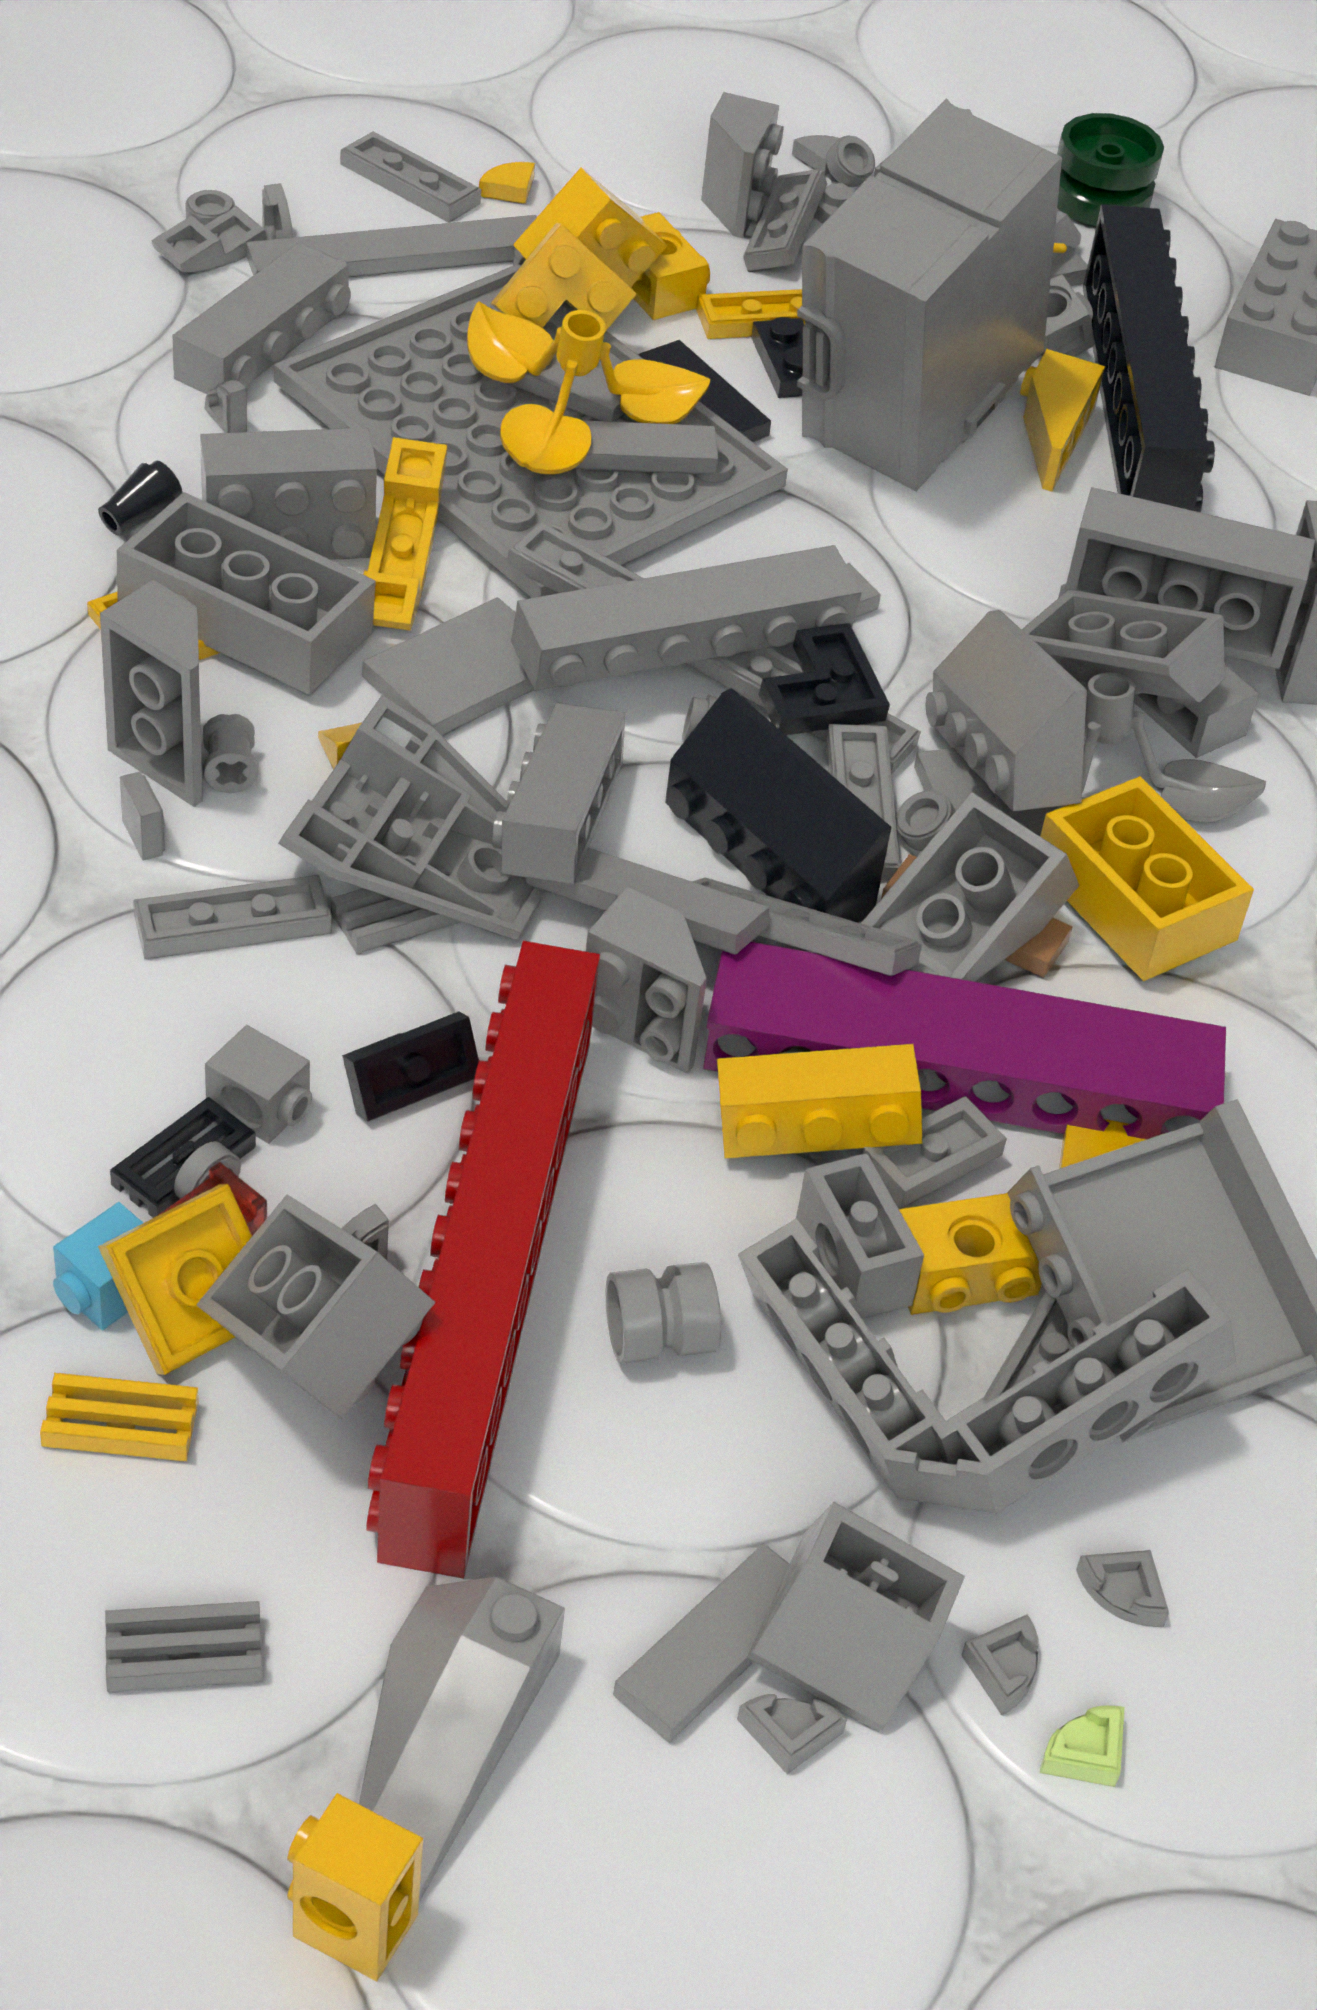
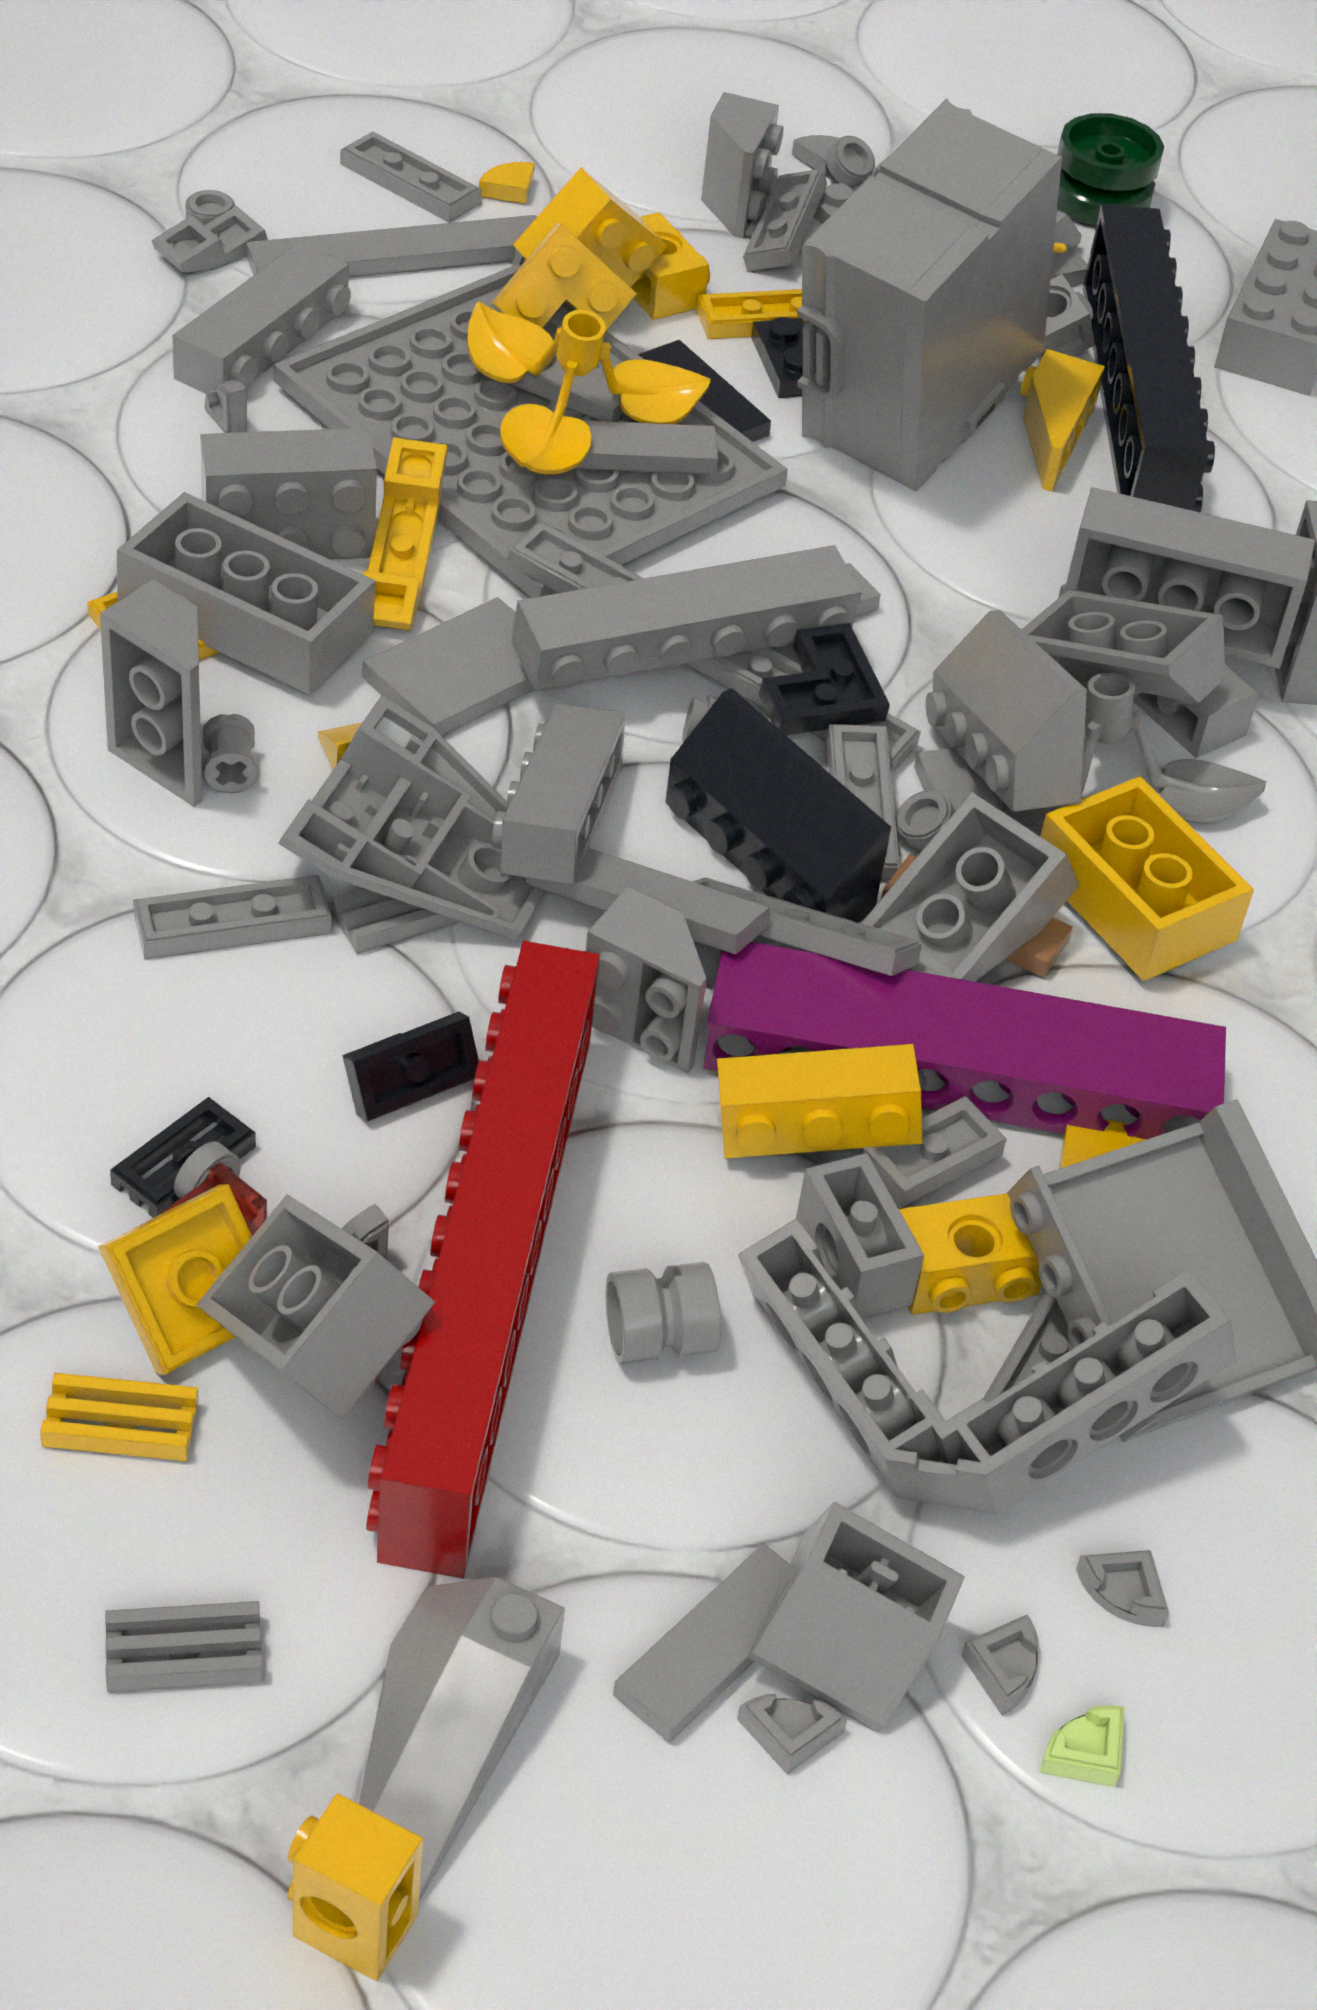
medium azure brick [53,1202,143,1331] -> none
black cone [98,460,183,535] -> none
light grey tile [120,771,165,861] -> none
light grey brick [205,1025,312,1144] -> none
light grey tile [262,183,293,240] -> none

